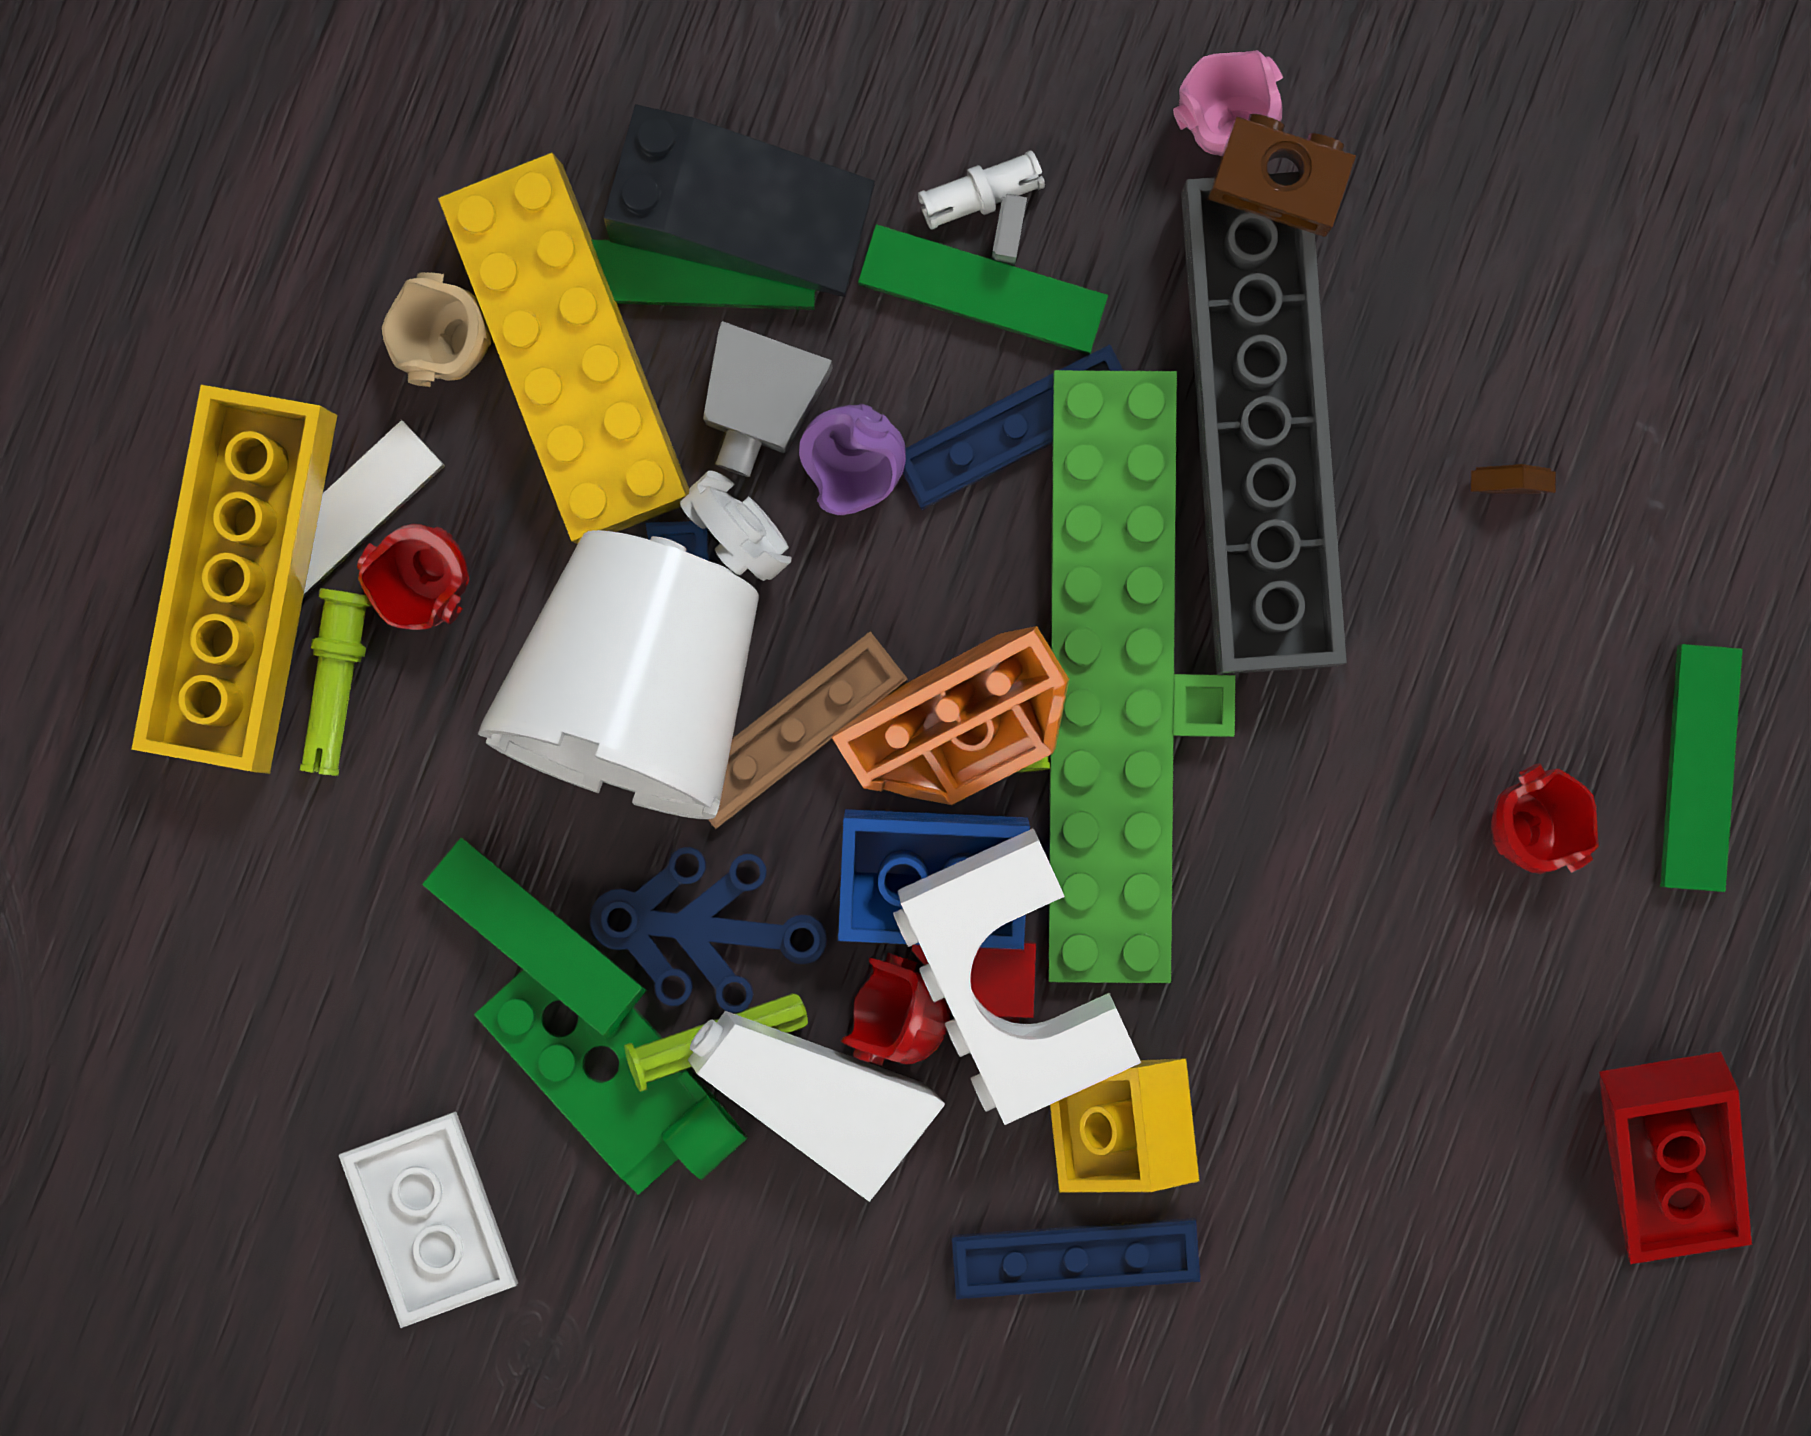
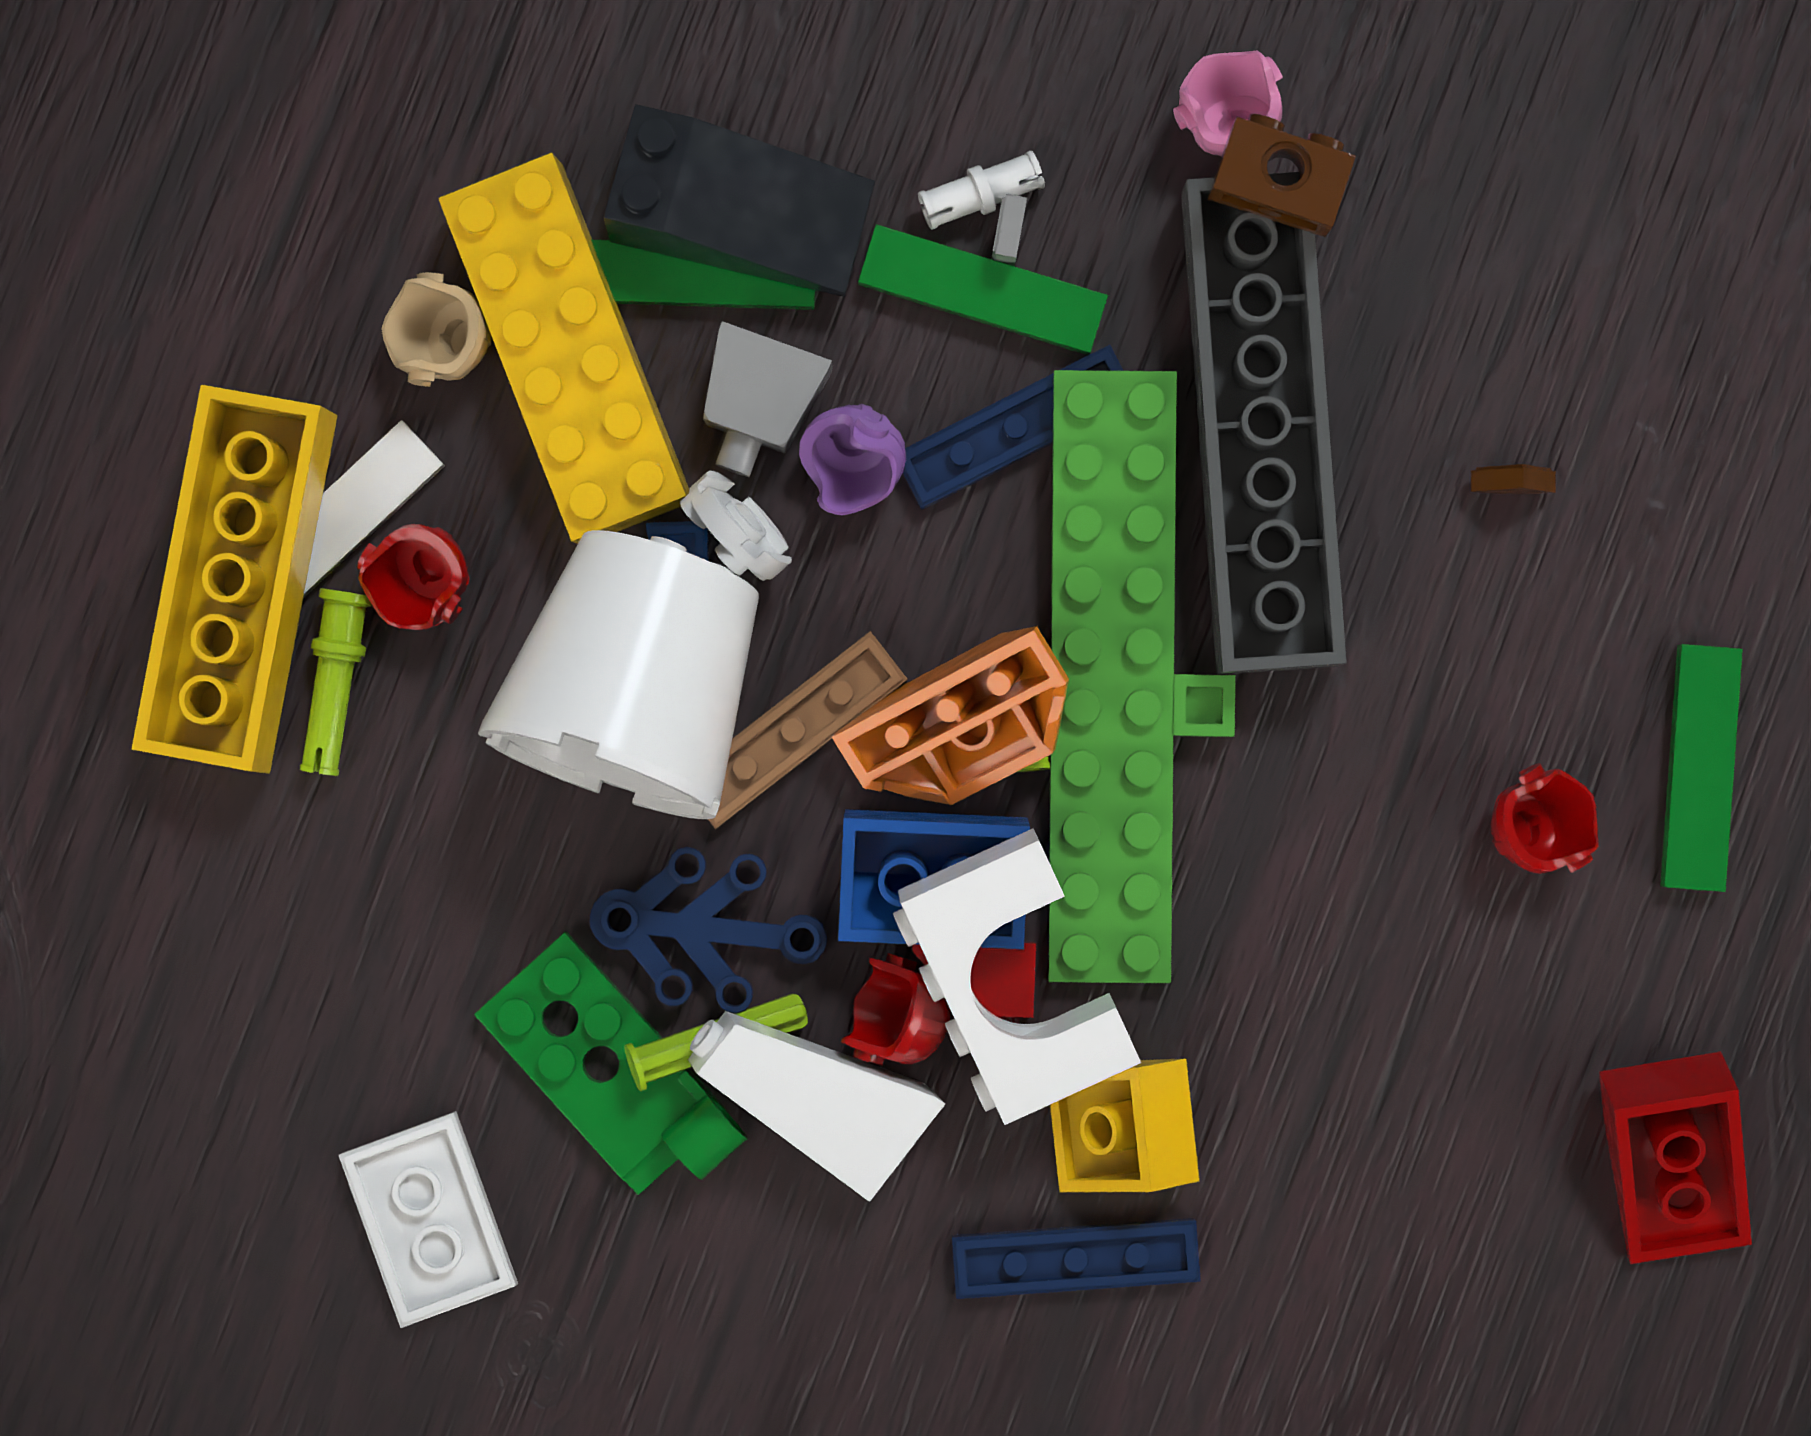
green tile [422,838,647,1039] -> none

